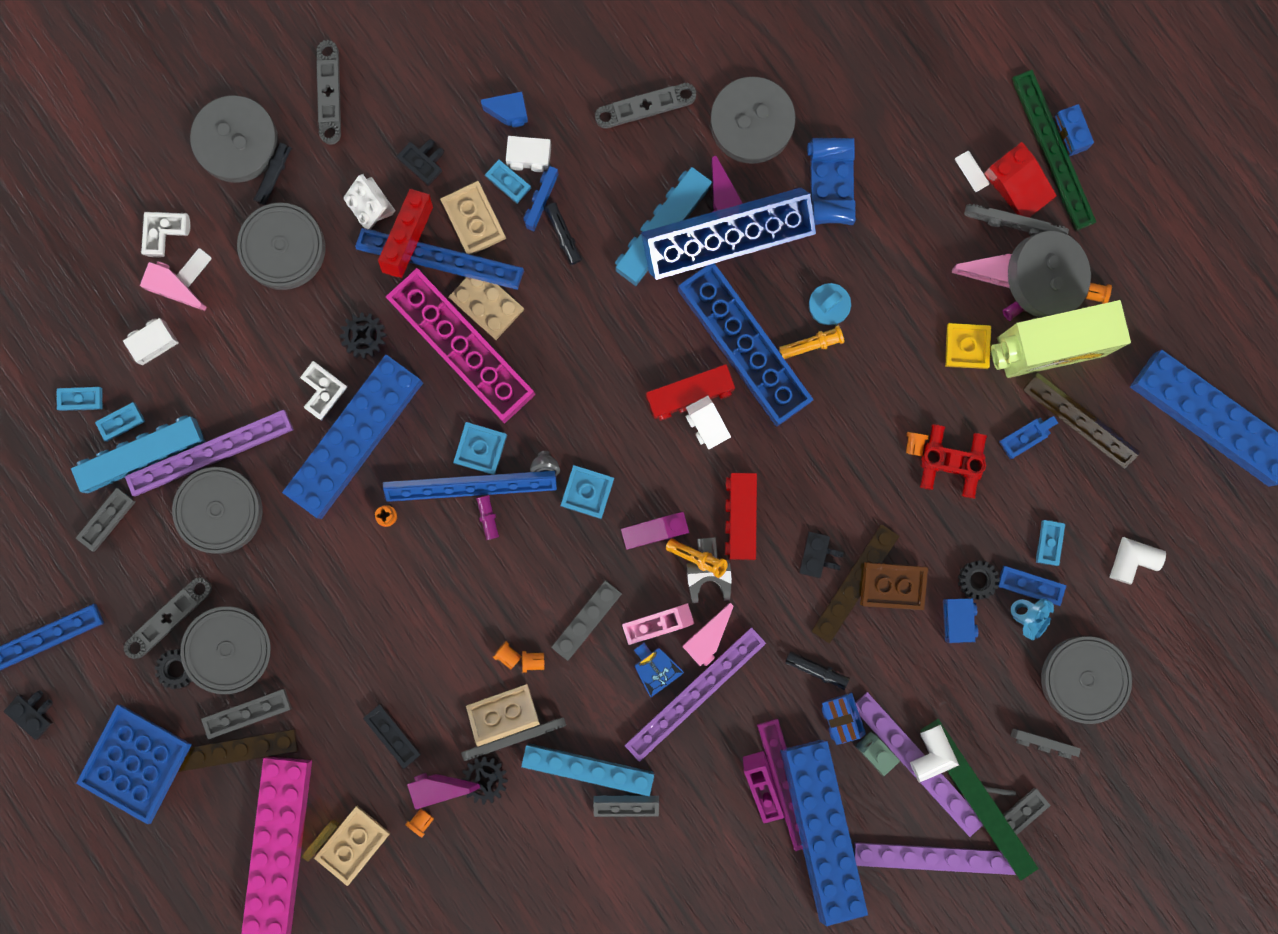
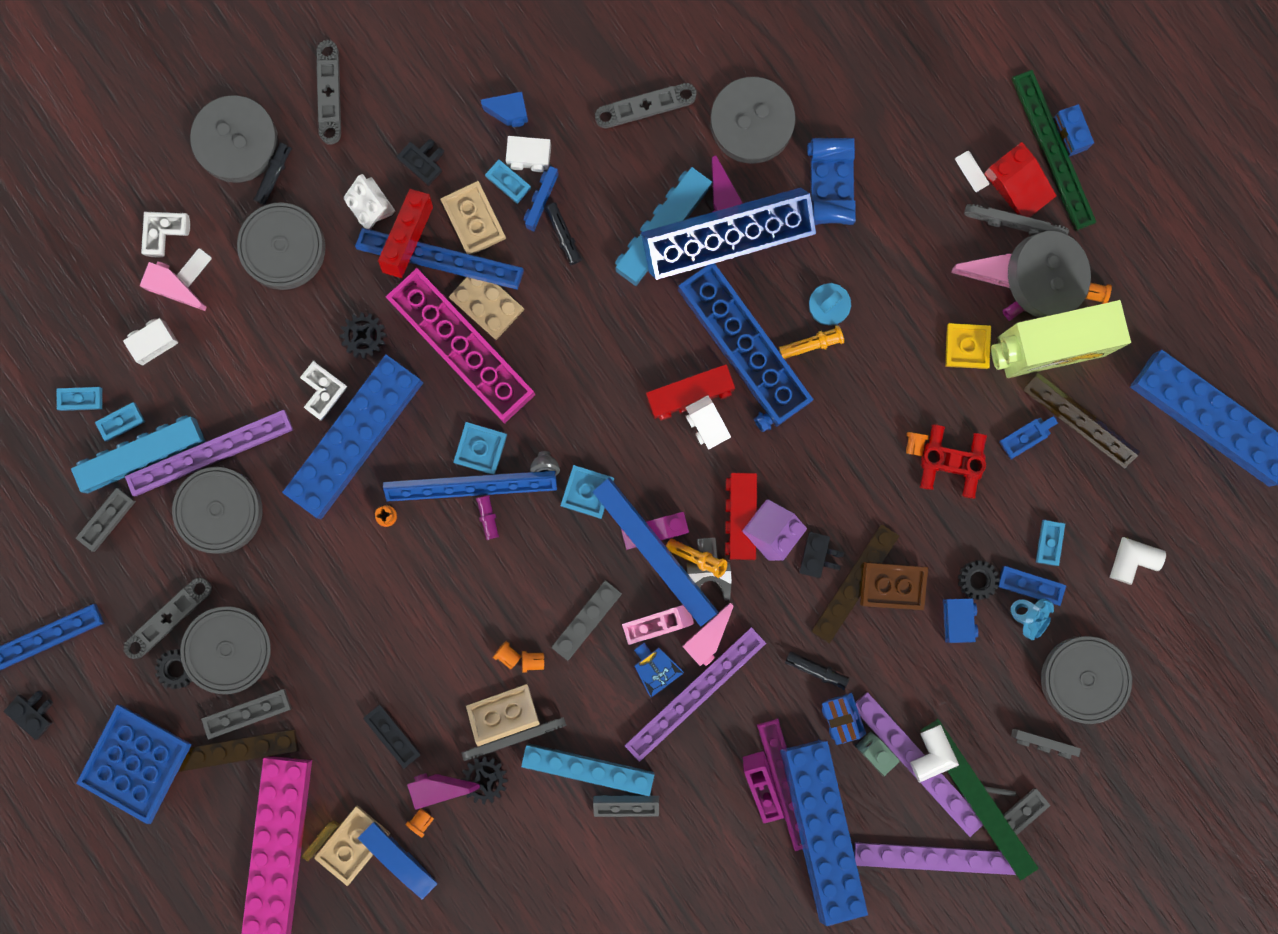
none -> blue slope [358,822,438,899]
none -> blue tile [593,478,718,626]
none -> medium lavender slope [742,500,807,561]
none -> blue plate [754,412,773,432]

